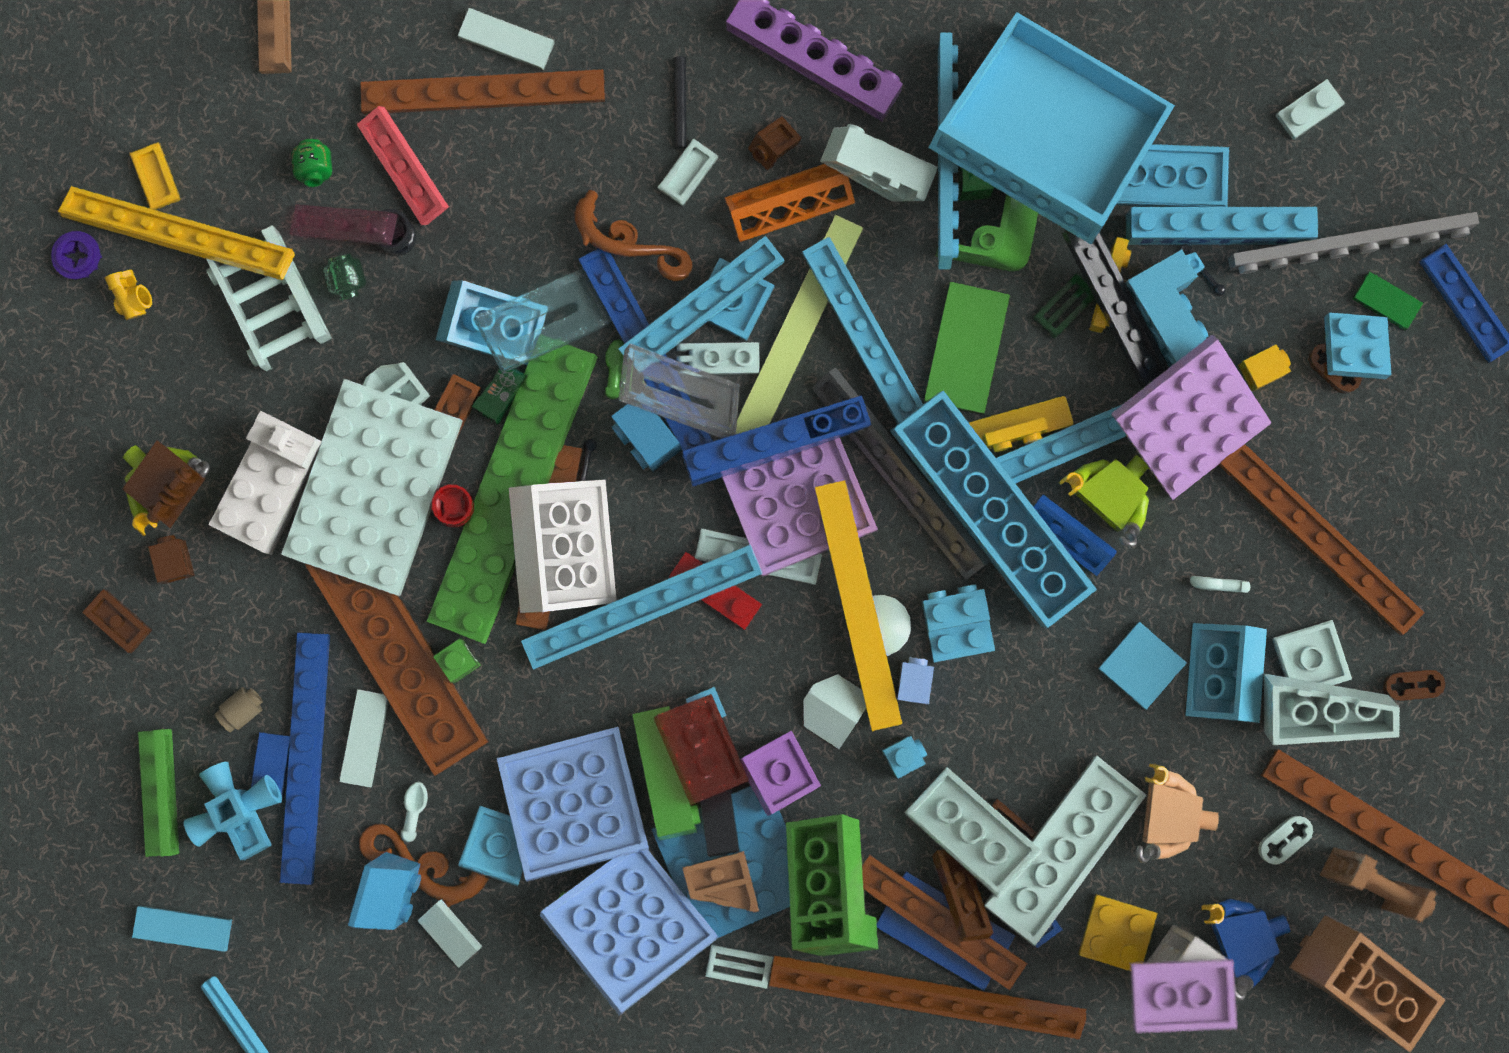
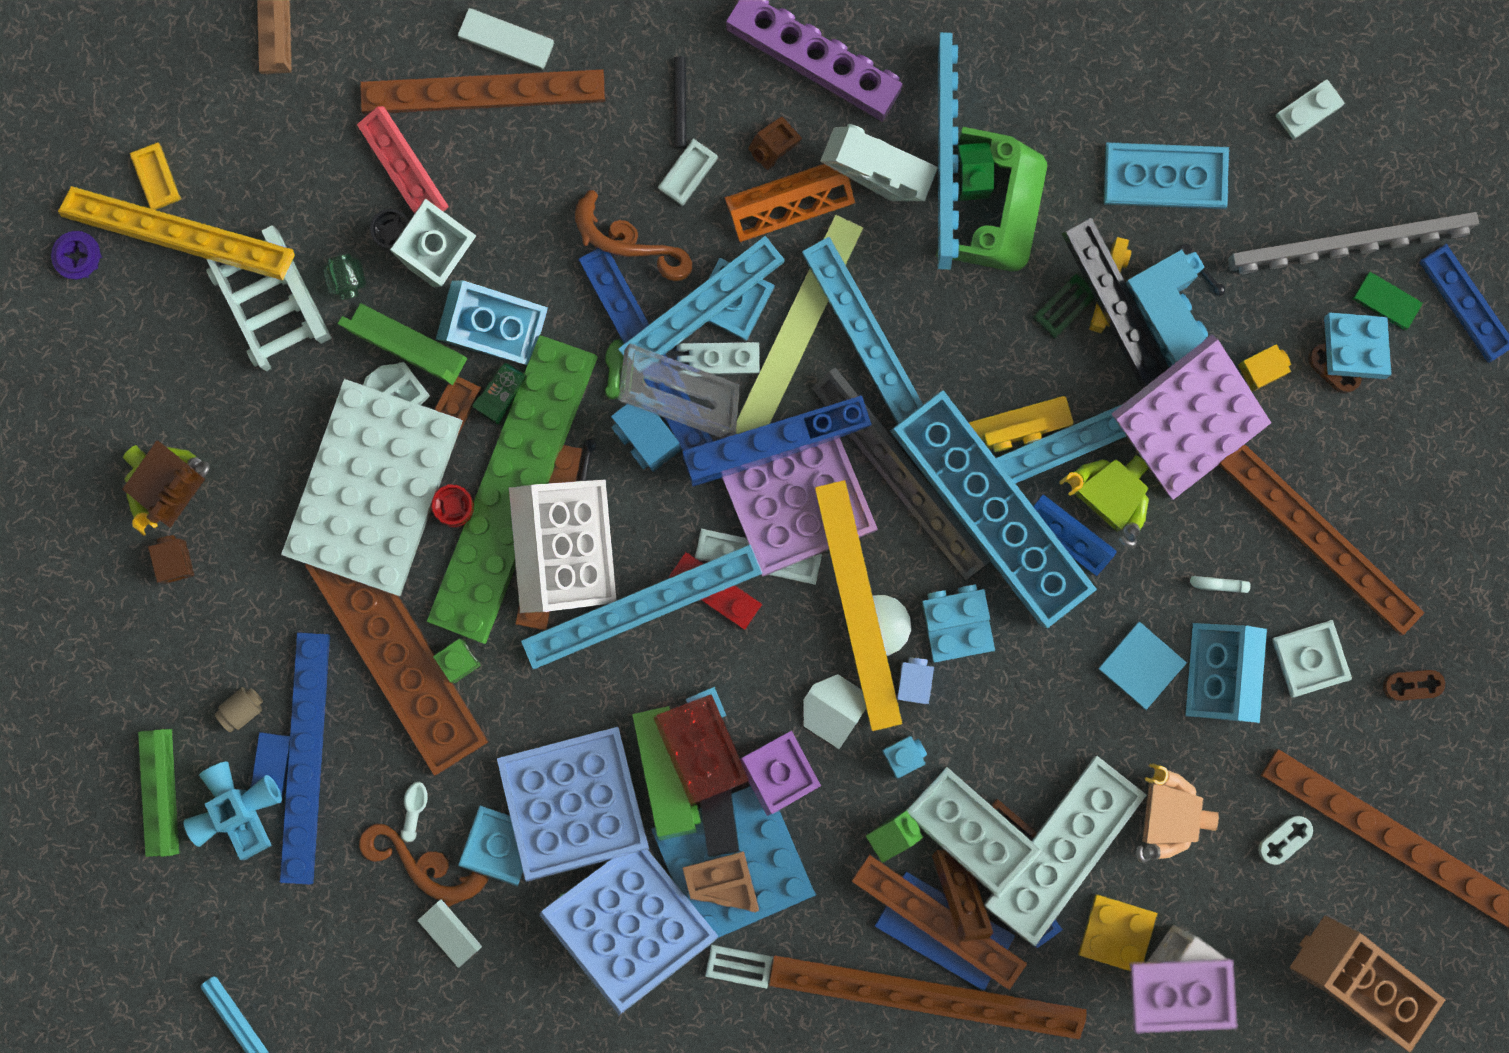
reddish brown plate [82,589,152,653] -> none
yellow plate [105,269,152,320] -> none
medium azure tile [132,905,232,952] -> none
white hinge [209,411,321,555] -> none
clear pink tile [290,205,398,245] -> none
green head [291,139,333,187] -> none
light aqua tile [339,689,388,787] -> none
dark azure slope [348,852,421,930] -> none
clear light blue piece [473,269,612,373] -> none
bright green hinge [786,814,878,956] -> none
bright green tile [924,282,1010,415] -> none
medium azure panel [929,12,1175,244] -> none
medium azure brick [1126,207,1318,245] -> none
blue torso [1201,899,1291,1001] -> none
light aqua wedge [1264,674,1400,745] -> none
medium nougat fence [1320,847,1437,922] -> none
none -> bright green fence [338,303,467,385]
none -> light aqua slope [390,199,476,287]
none -> bright green brick [866,810,923,863]

